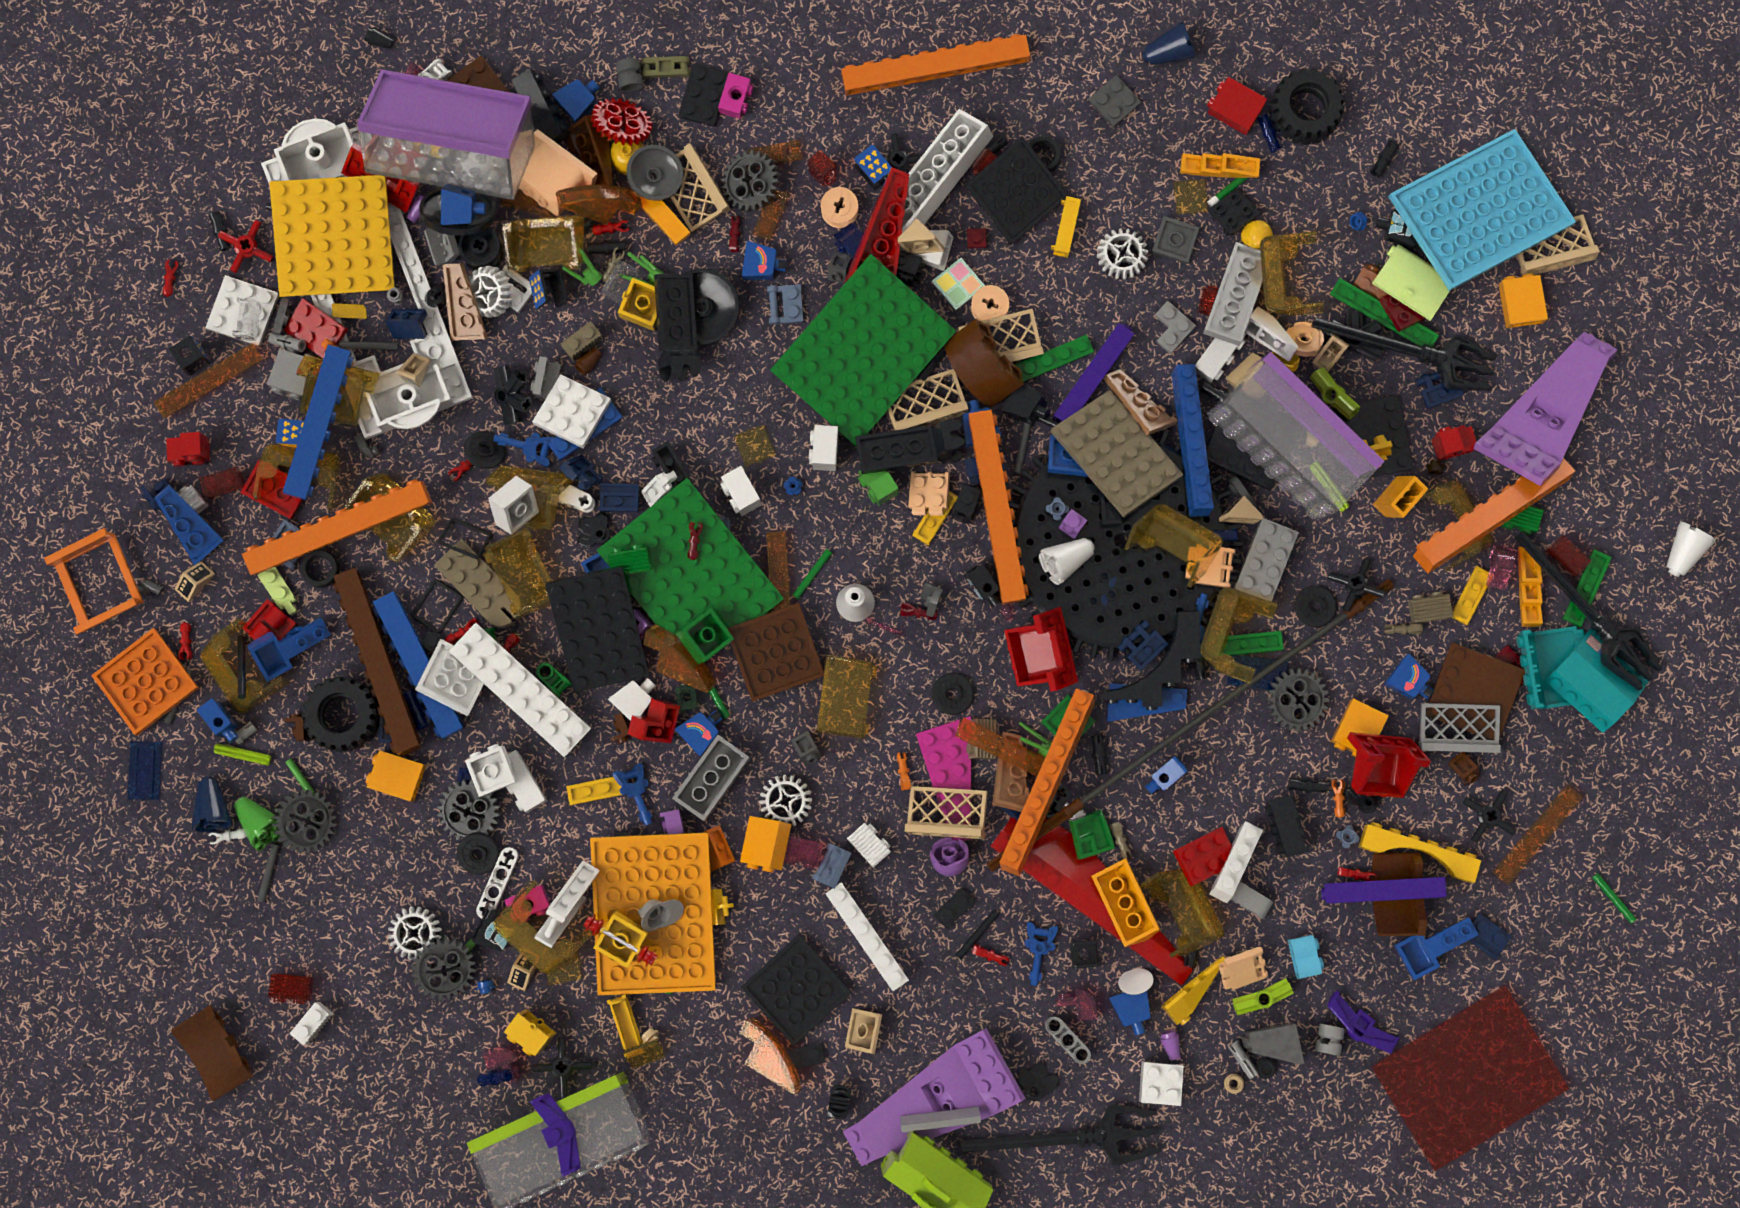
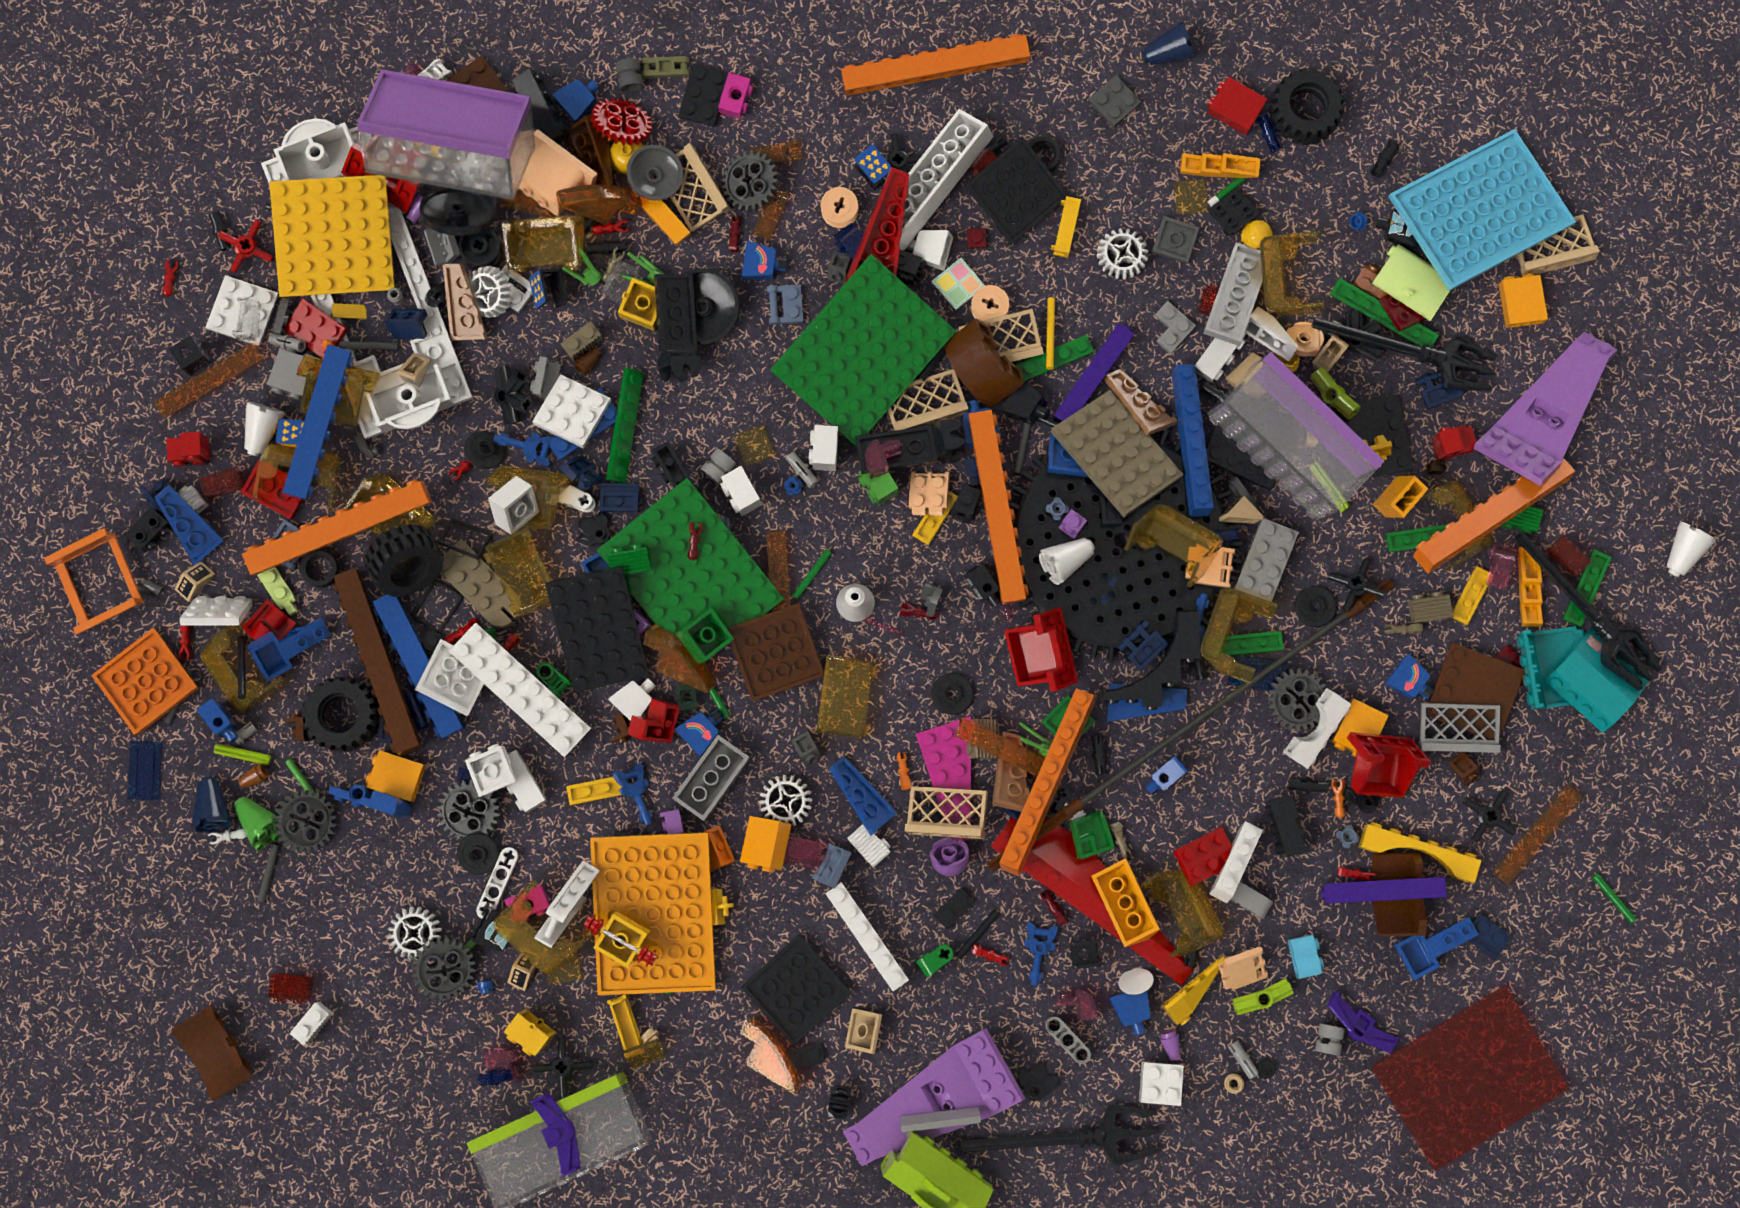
black cone [364,27,394,49] -> none
blue torso [441,184,486,225] -> none
light grey piece [638,899,684,932] -> none
white hinge [641,471,677,507] -> none
clear red brick [808,150,837,187] -> none
tan slope [898,219,945,254] -> none
flat silver slope [1242,1023,1304,1065] -> none
none -> black brick [125,507,171,553]
none -> white plate [180,596,252,625]
none -> dark orange cone [238,764,269,789]
none -> white cone [244,402,285,456]
none -> blue plate [328,785,411,820]
none -> black tyre [365,524,444,597]
none -> green plate [606,368,644,484]
none -> light grey wheel [700,448,736,485]
none -> light grey pin [785,451,819,488]
none -> blue wing [829,756,897,836]
none -> clear pink brick [865,439,901,479]
none -> green piece [916,944,953,978]
none -> dark red piece [1040,890,1068,926]
none -> yellow bar [1046,297,1055,370]
none -> white arch [1283,688,1351,769]
none -> green plate [1385,524,1448,553]

